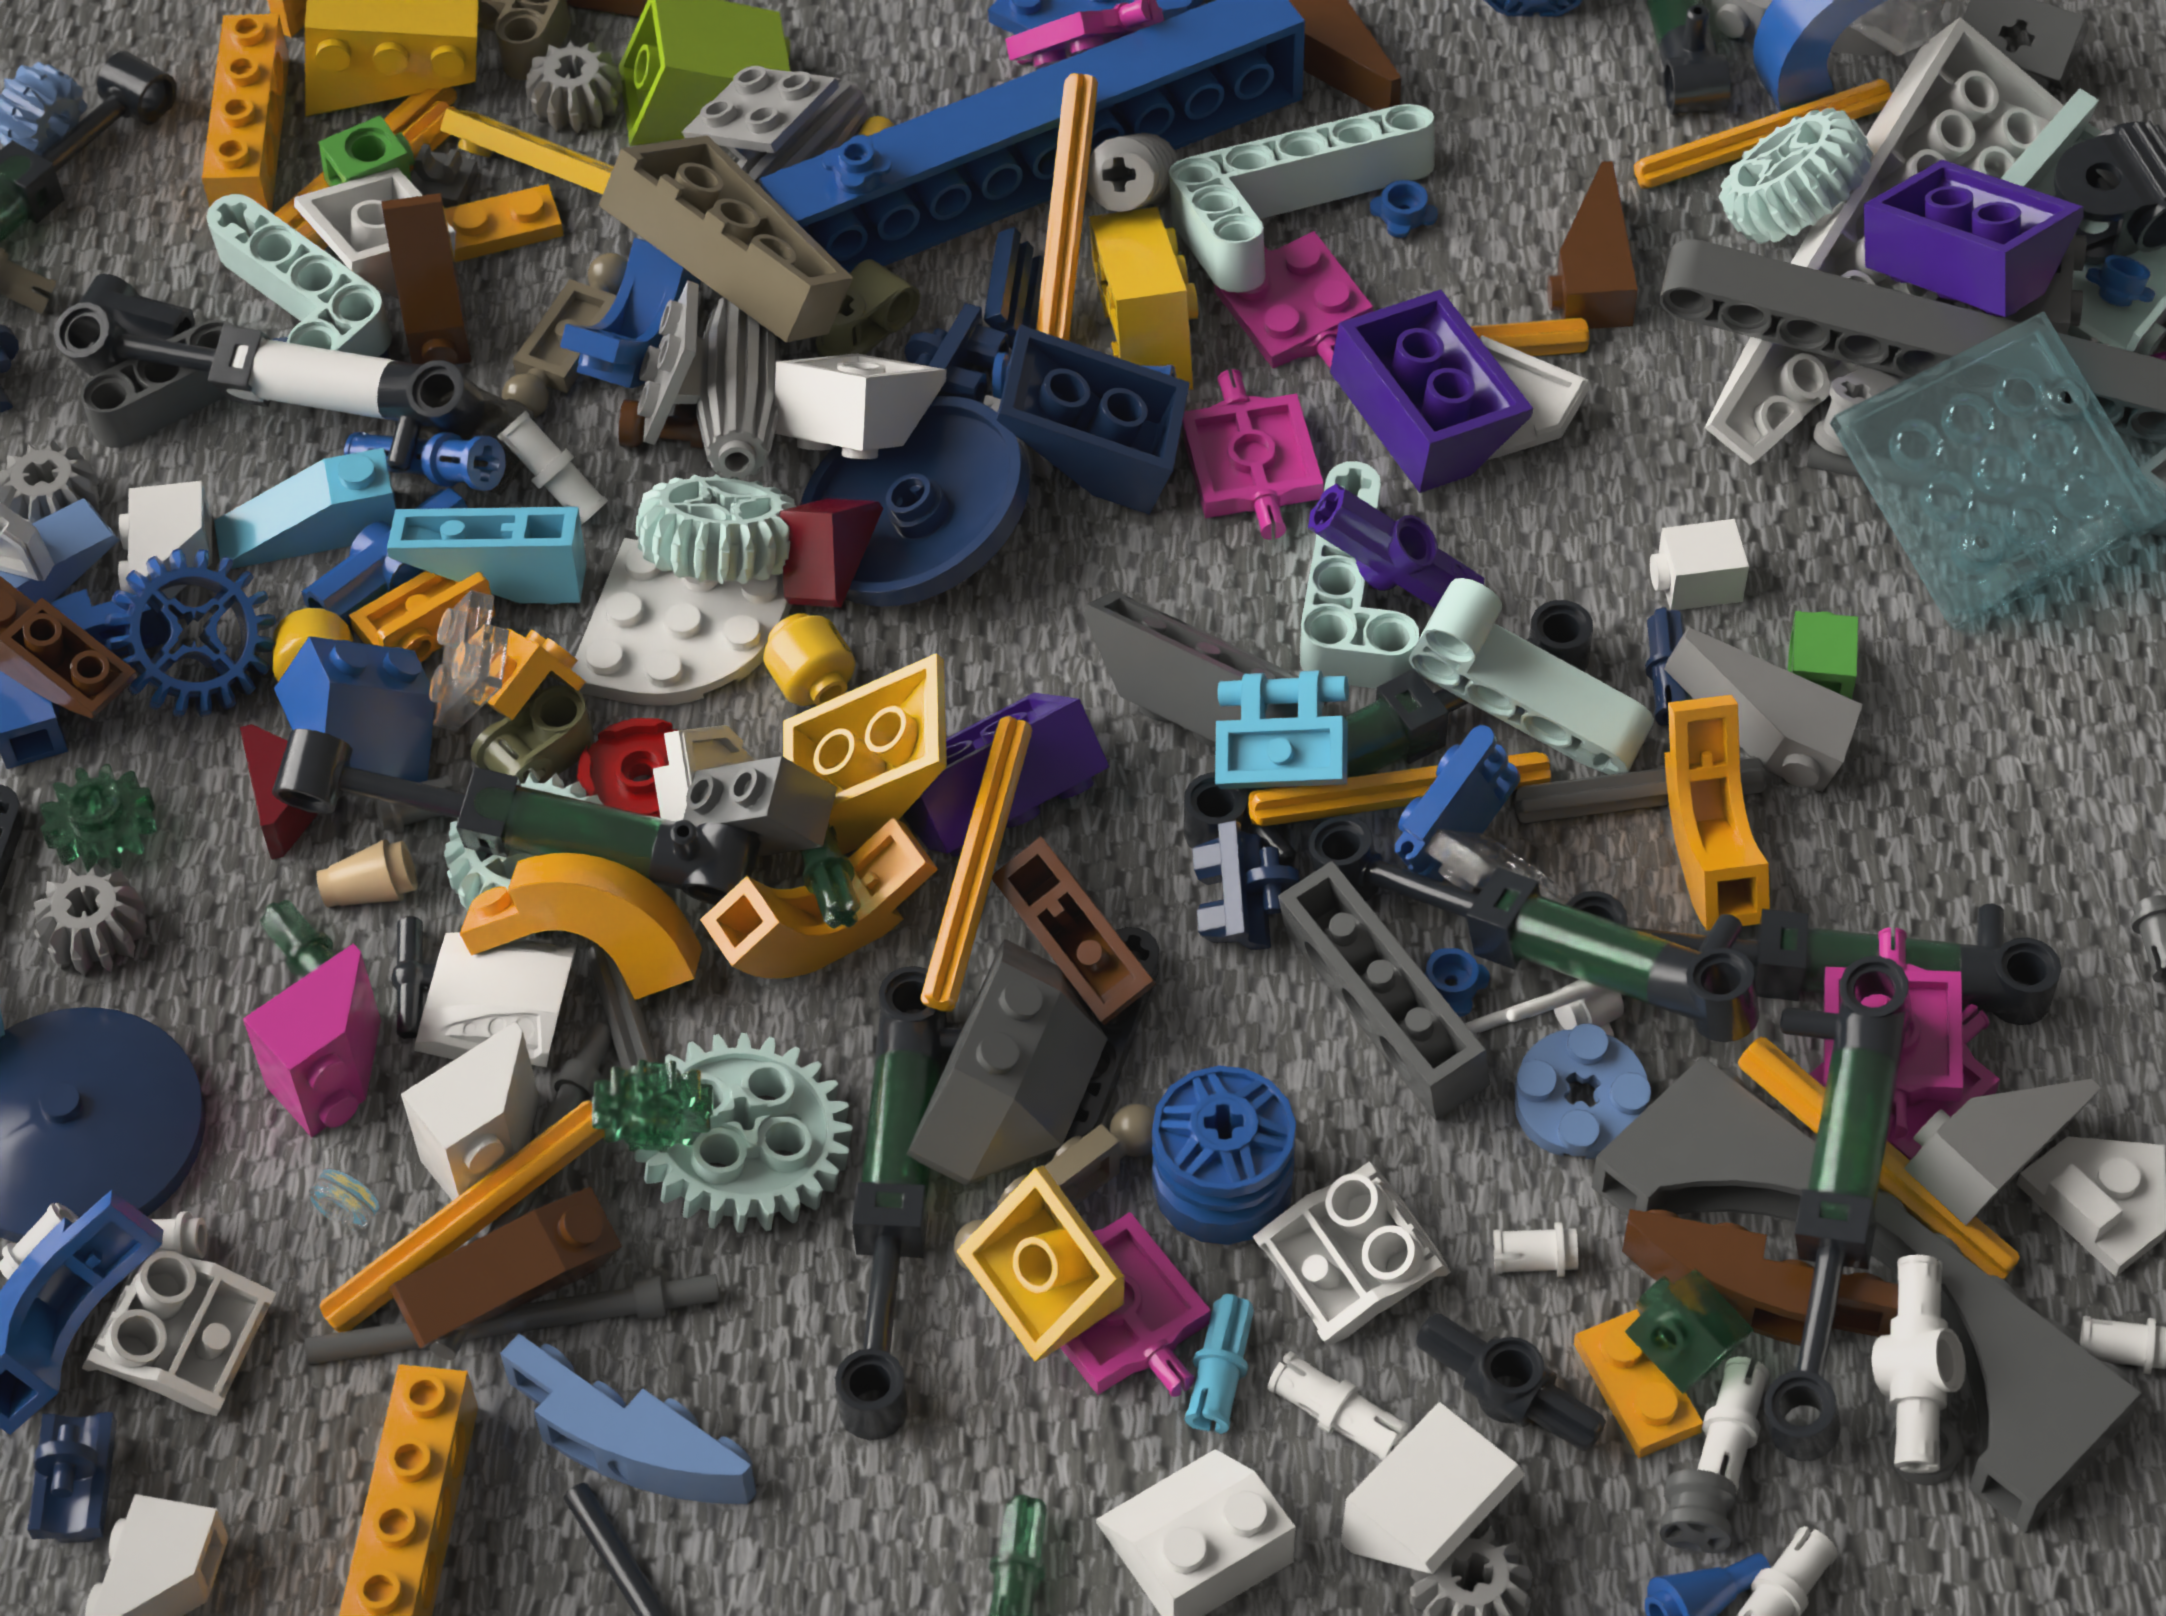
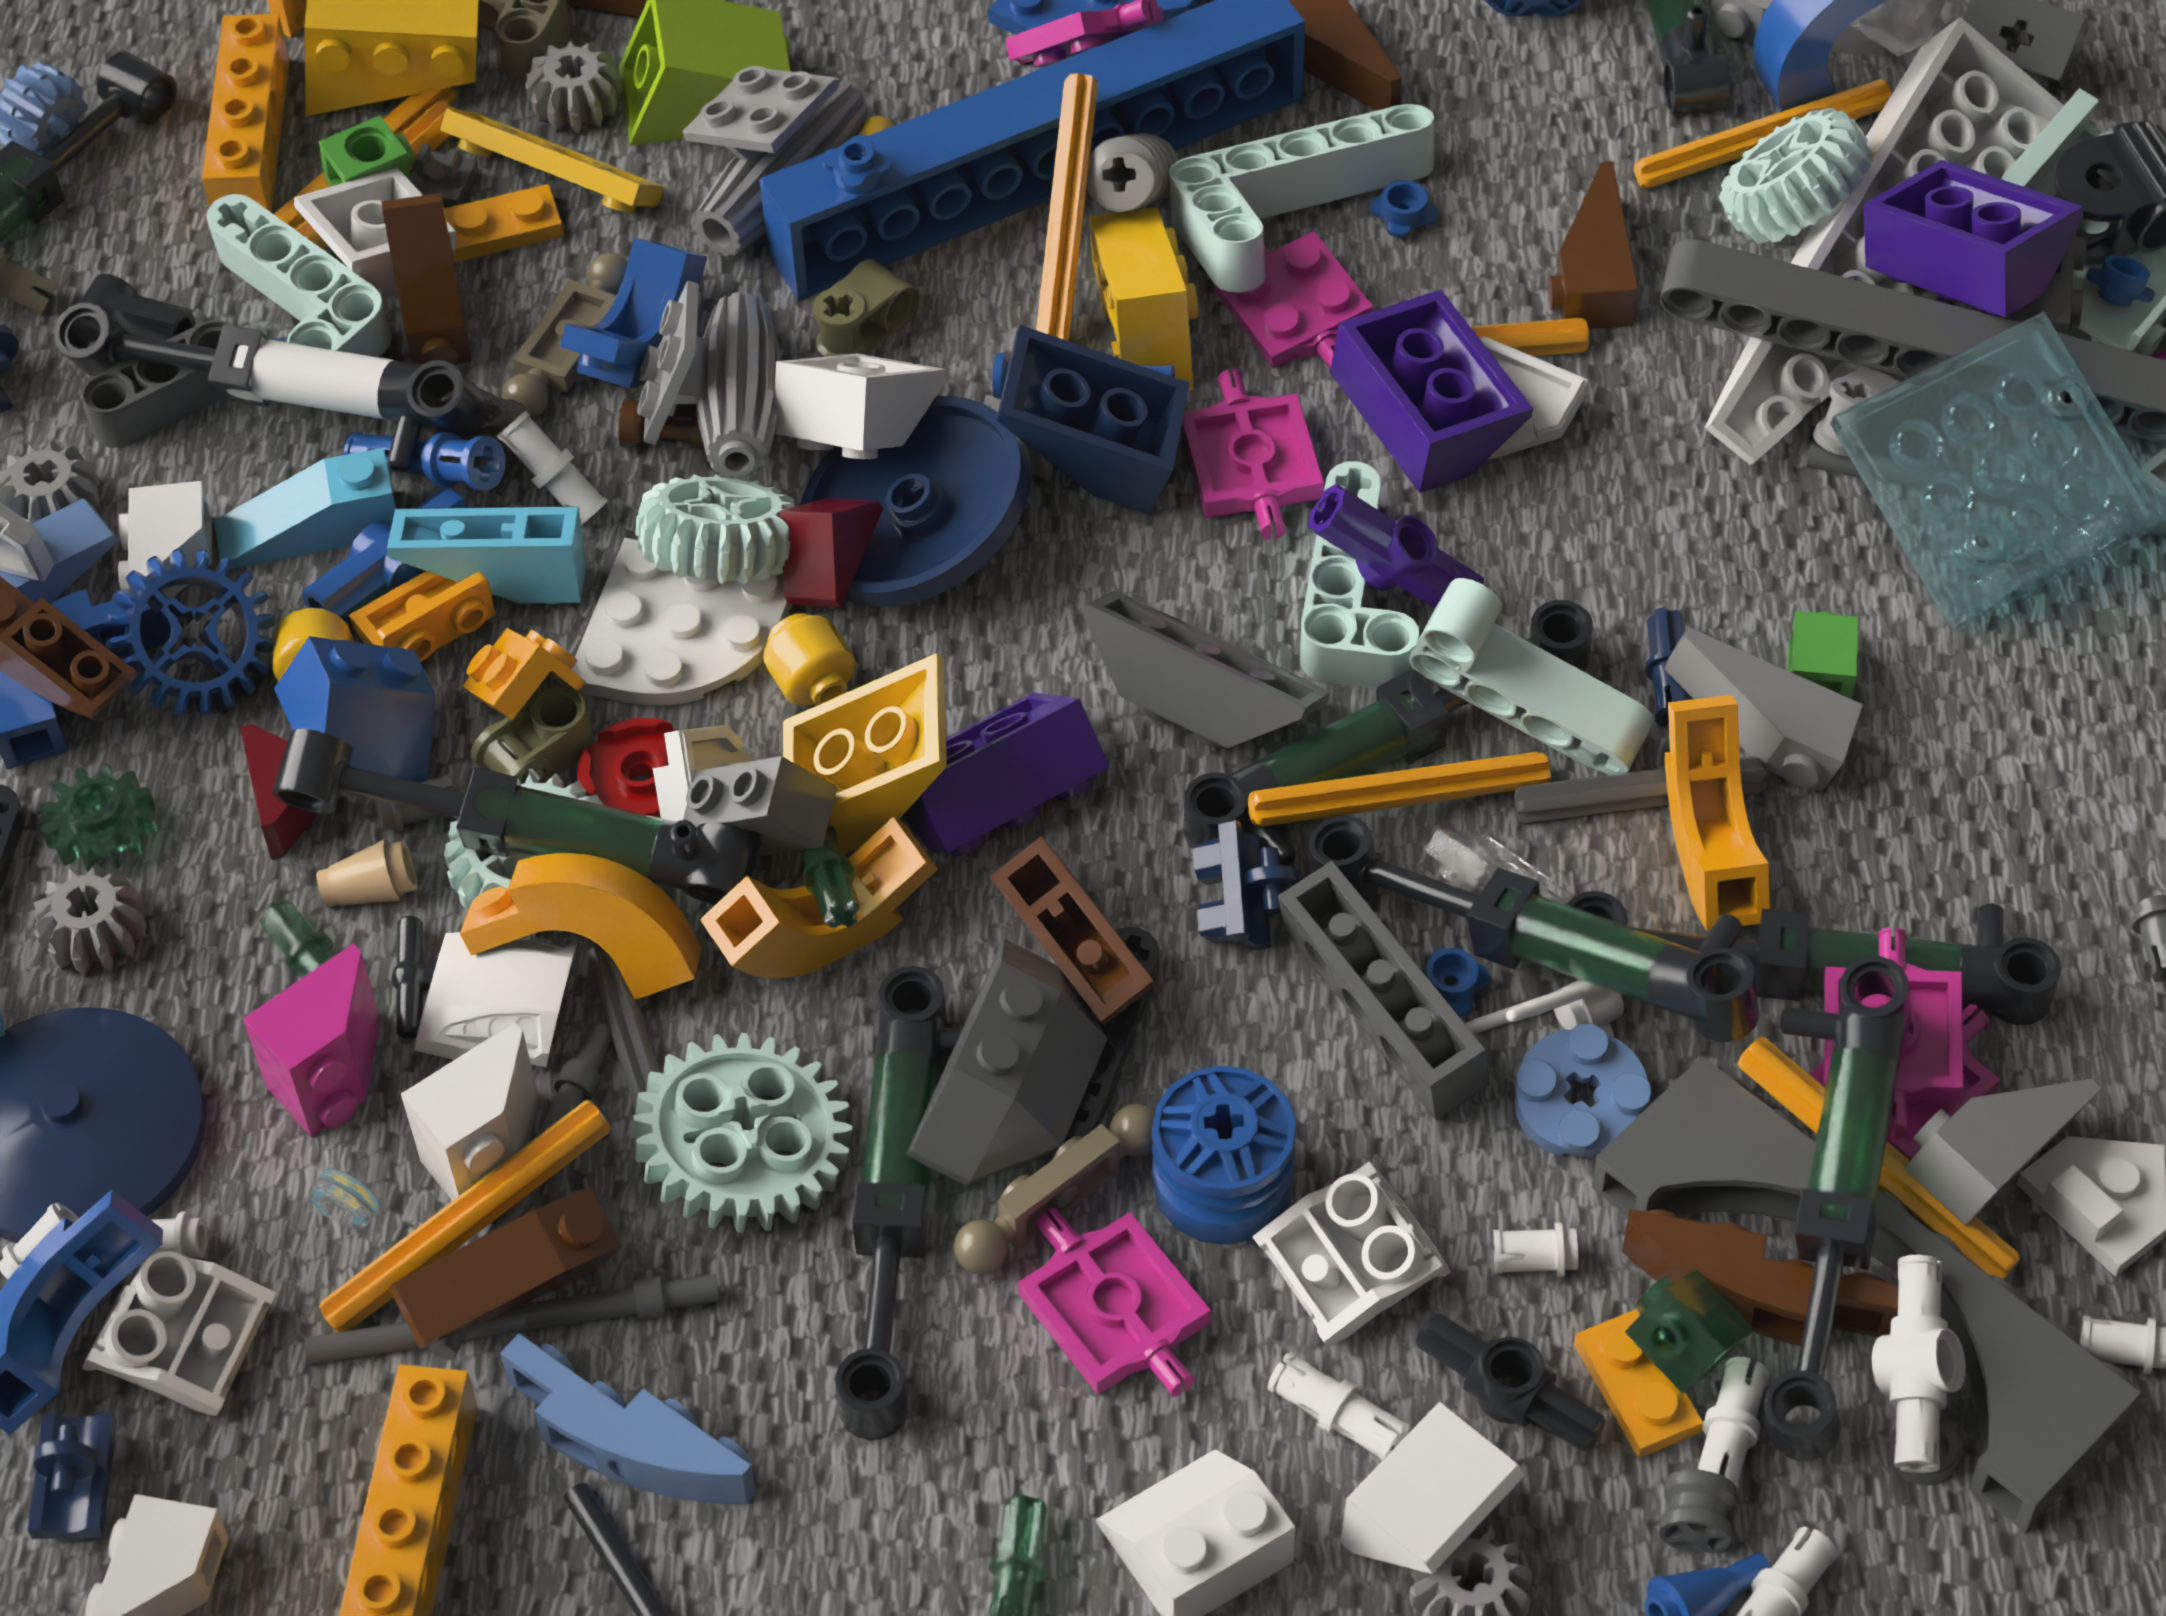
clear plate [429,590,509,731] -> none
clear green gear [592,1059,713,1153] -> none
dark tan wedge [599,135,853,343] -> none
dark blue hips [904,303,1010,403] -> none
light orange axle [921,716,1032,1012] -> none
yellow slope [956,1165,1124,1362] -> none
tile [983,227,1044,349] -> none
medium azure axle [1184,1294,1254,1434] -> none
medium azure plate [1215,670,1349,789] -> none
blue plate [1395,725,1520,882] -> none
white brick [1650,519,1749,610] -> none

